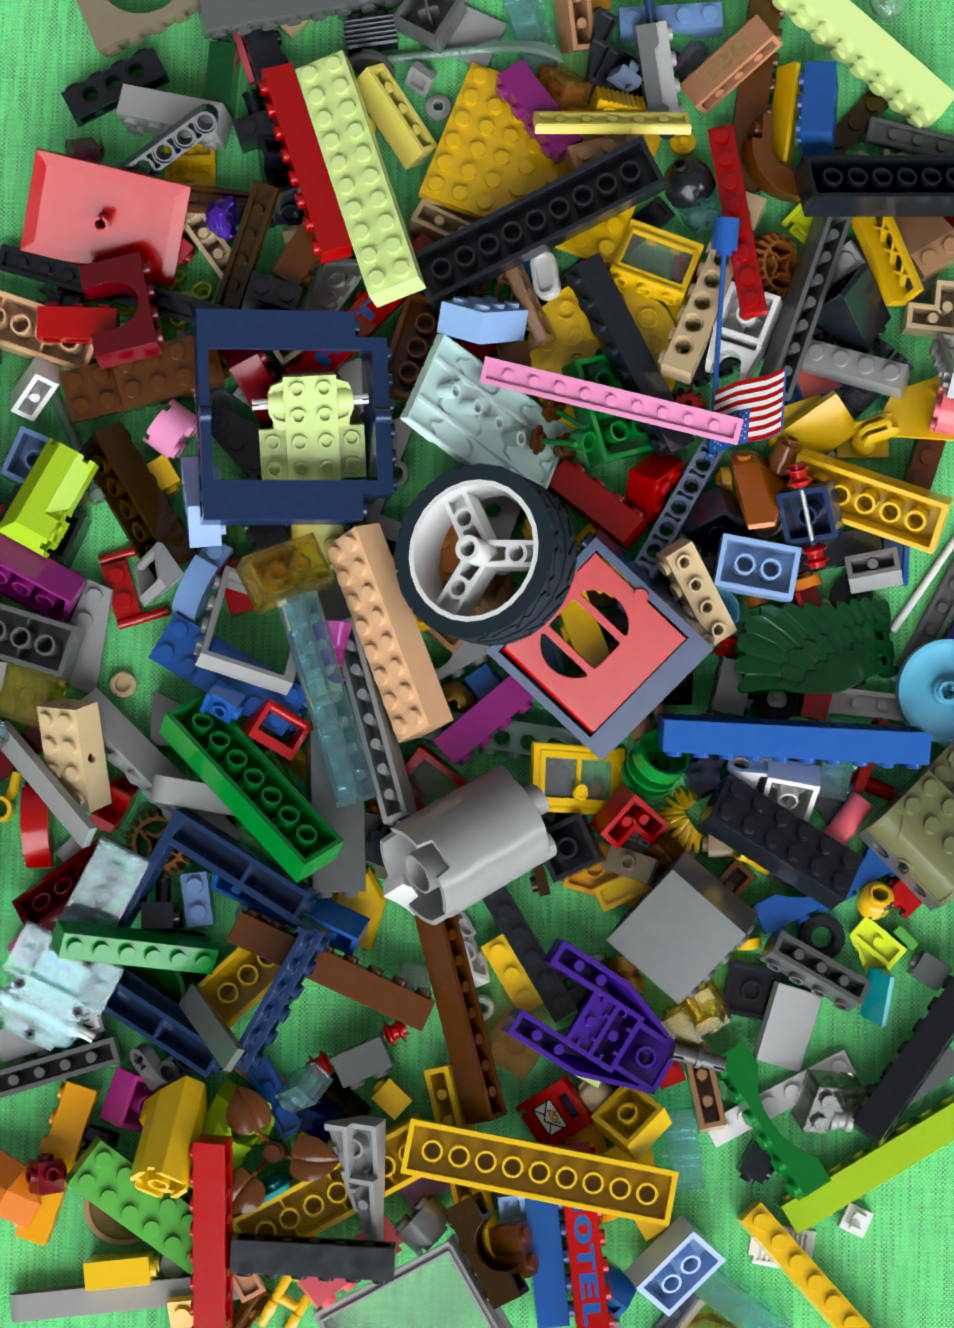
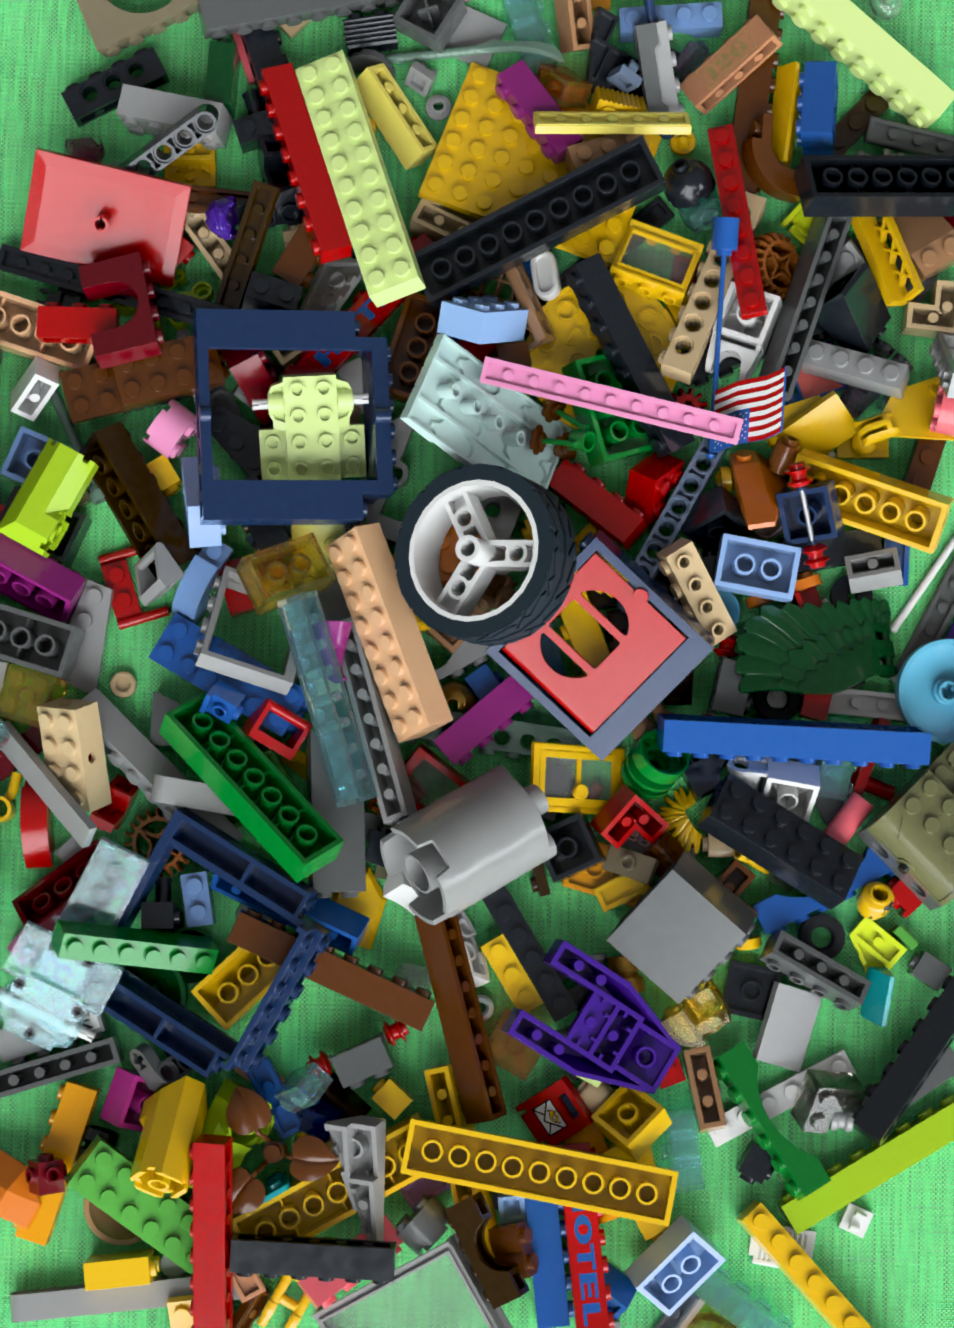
dark grey tile [178,984,245,1072] -> none
dark grey pin [670,1043,727,1073] -> none

